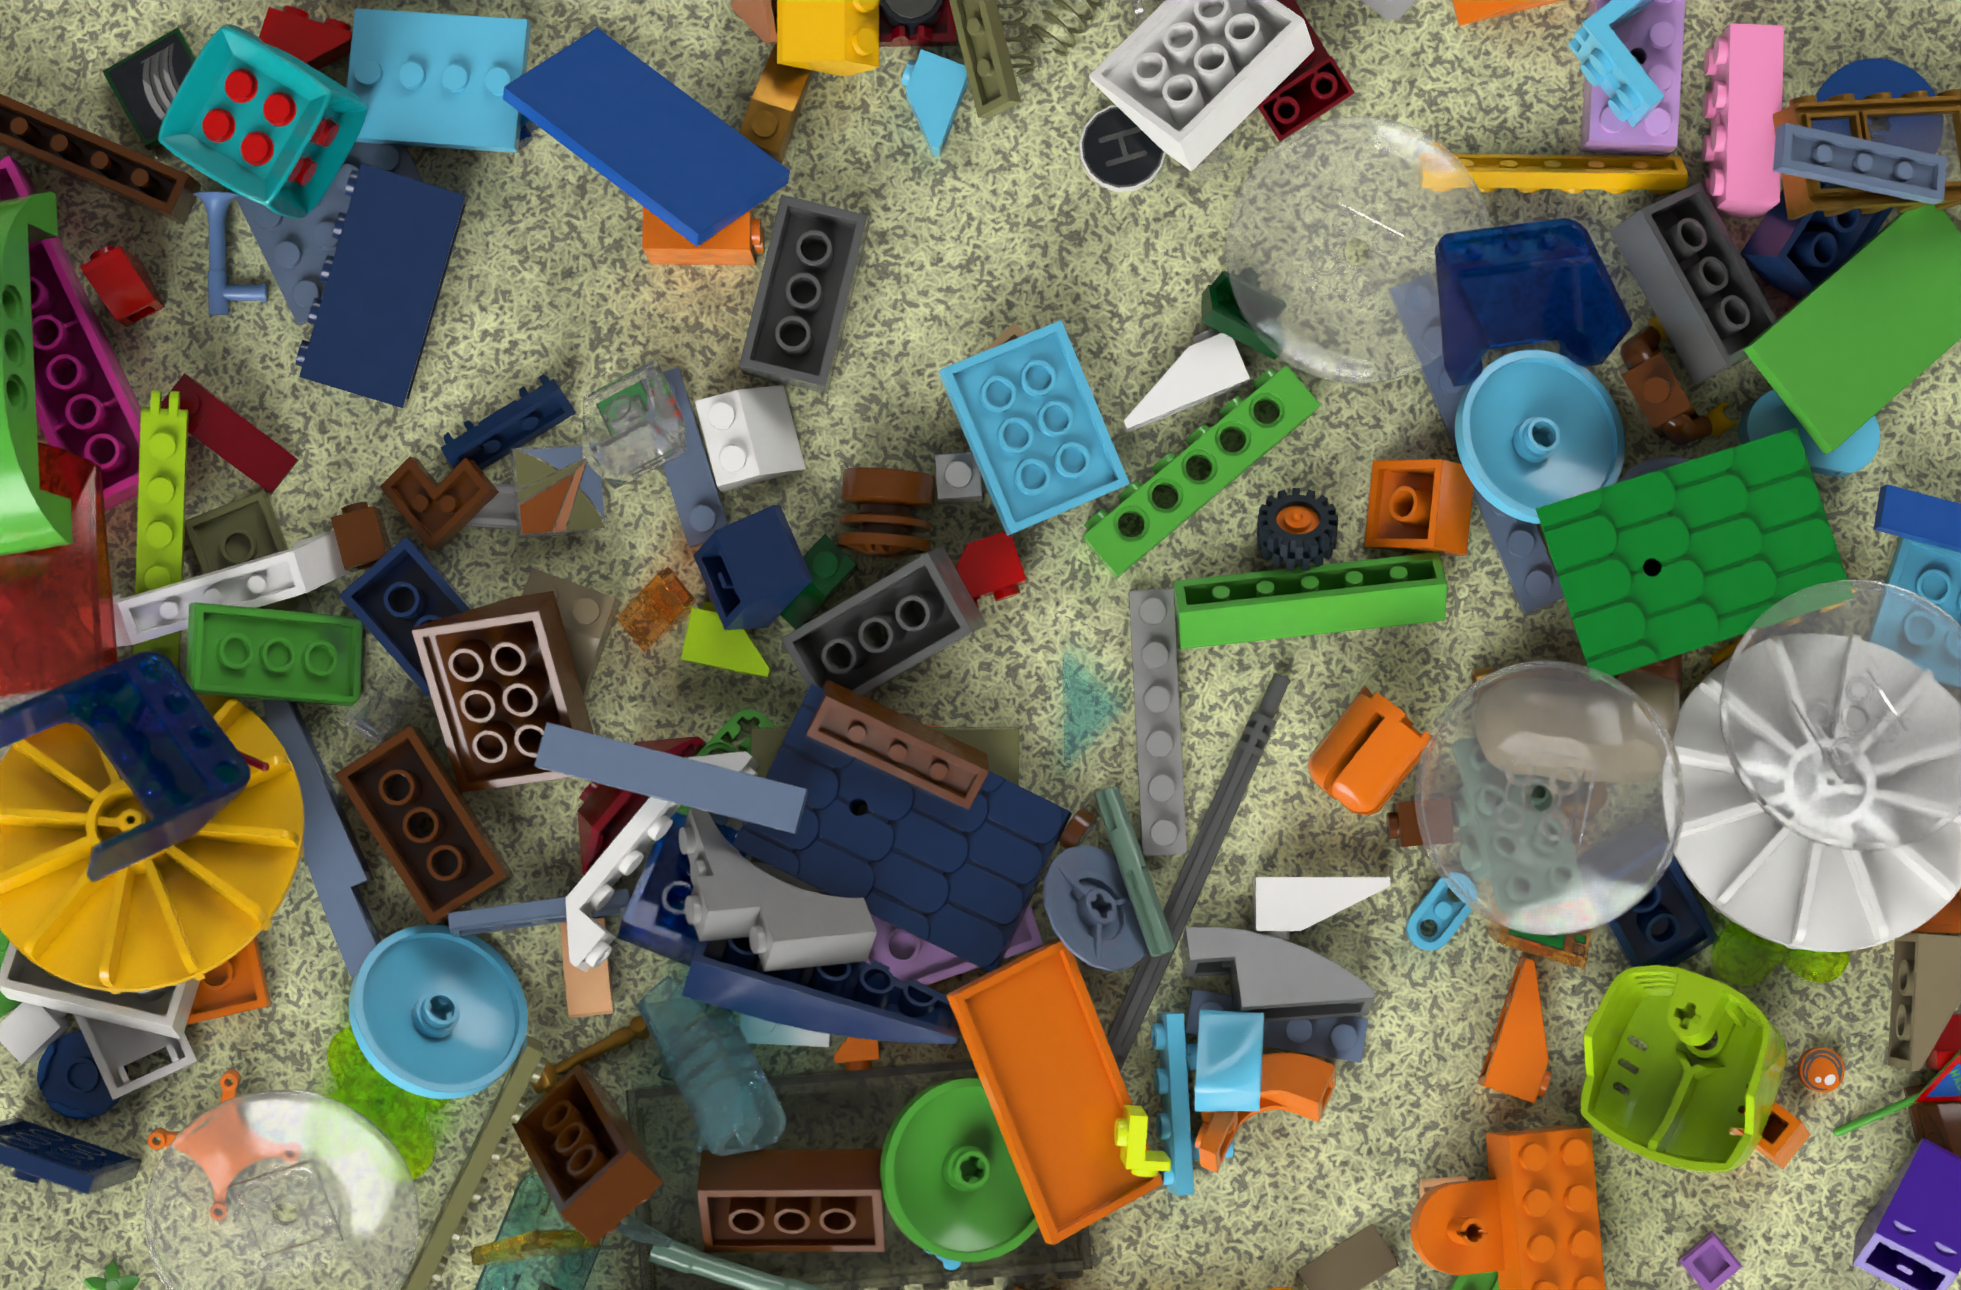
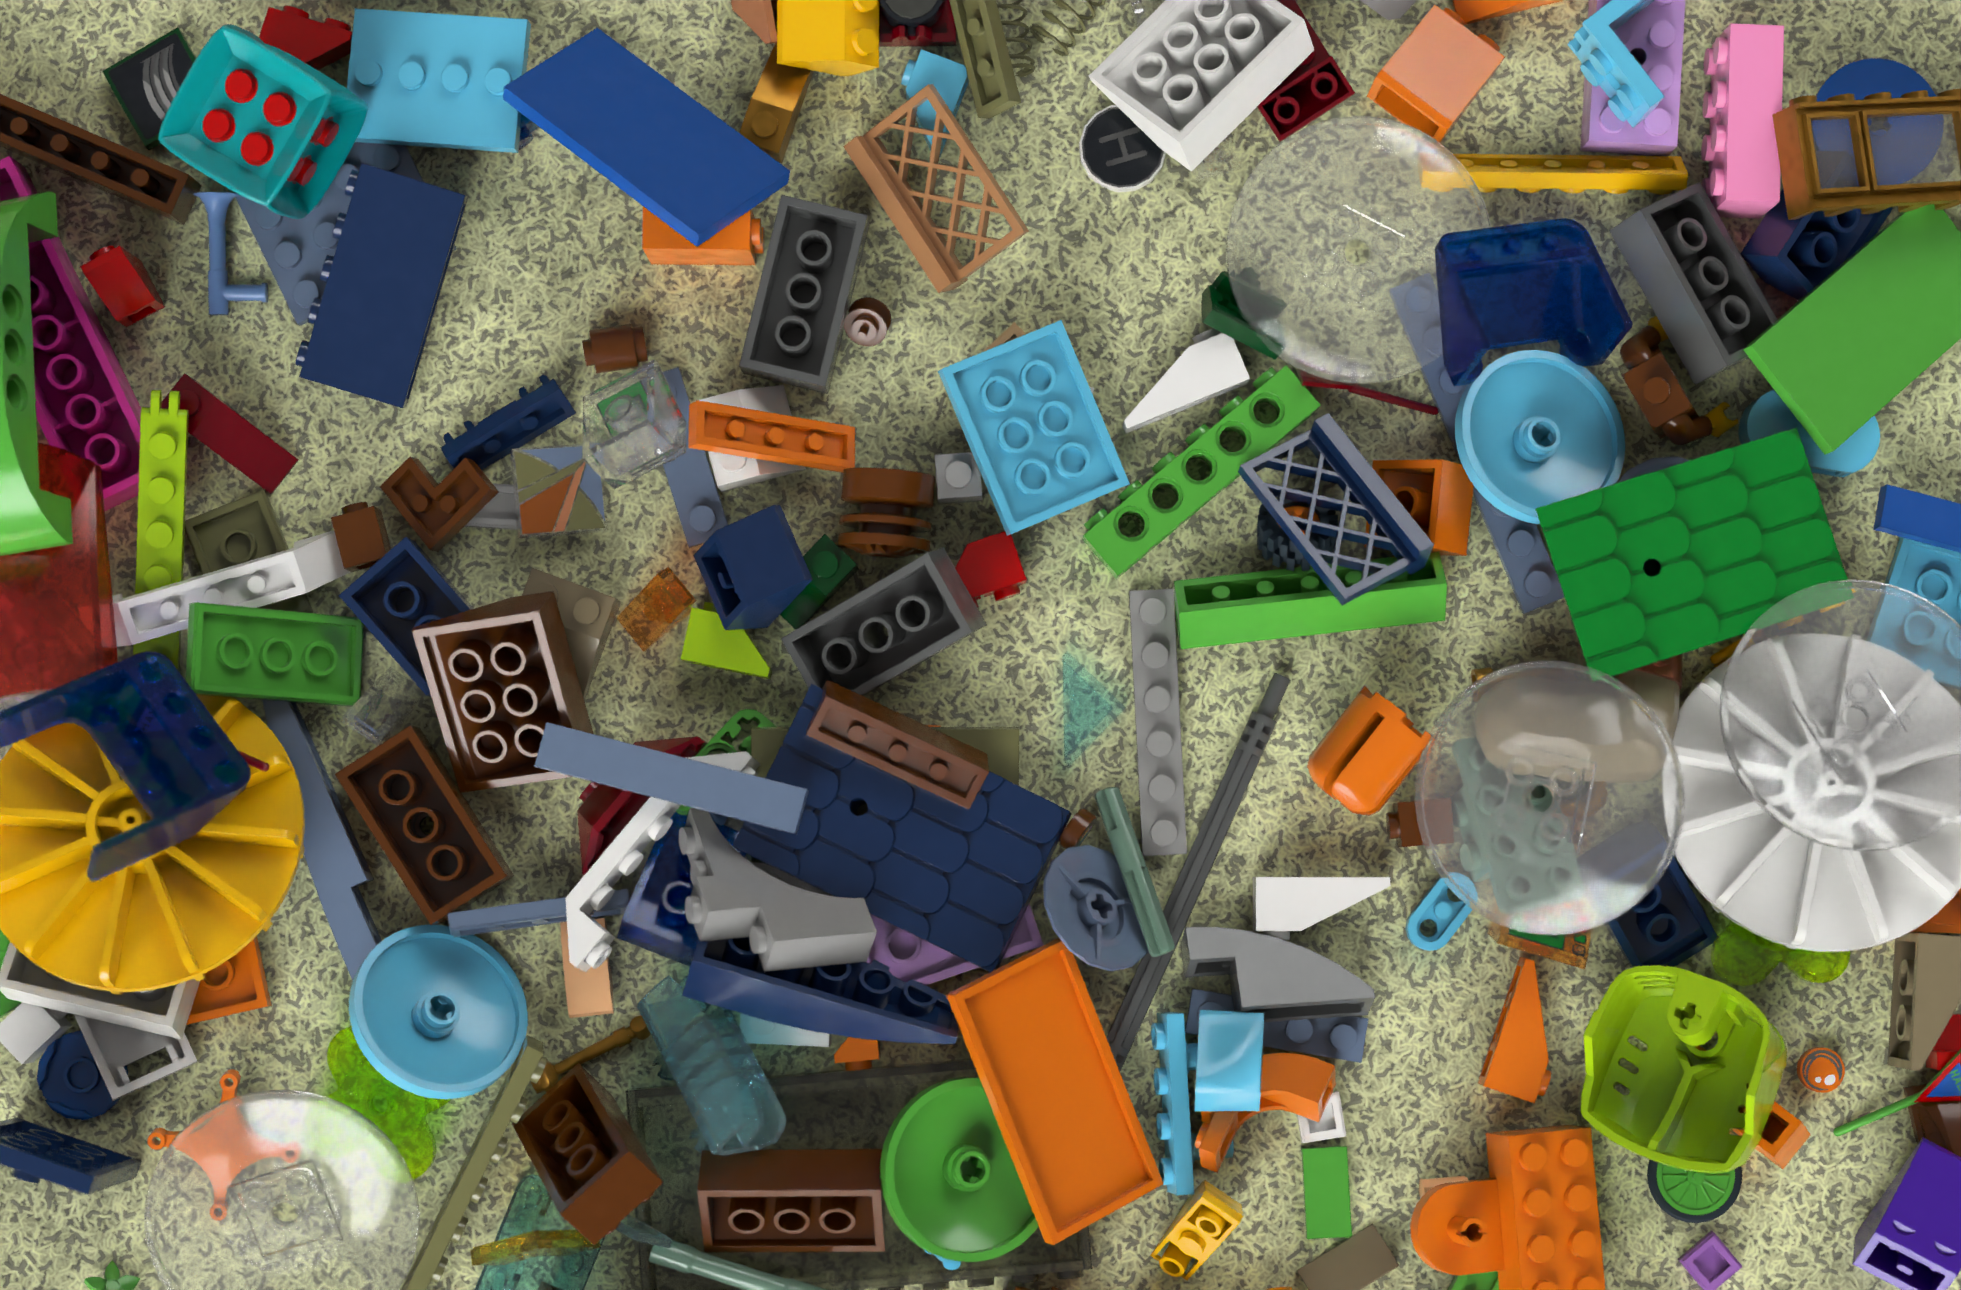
neon yellow bracket [1114,1105,1171,1177] -> none
sand blue plate [1773,123,1947,205] -> none
none -> reddish brown brick [582,324,648,374]
none -> orange plate [688,400,855,473]
none -> medium nougat fence [843,84,1029,293]
none -> reddish brown wheel [844,297,891,347]
none -> yellow slope [1150,1179,1243,1281]
none -> dark blue fence [1238,413,1434,606]
none -> dark red piece [1295,359,1439,415]
none -> white tile [1297,1091,1347,1143]
none -> bright green tile [1301,1146,1352,1239]
none -> orange slope [1367,4,1505,148]
none -> bright green wheel [1647,1160,1742,1223]

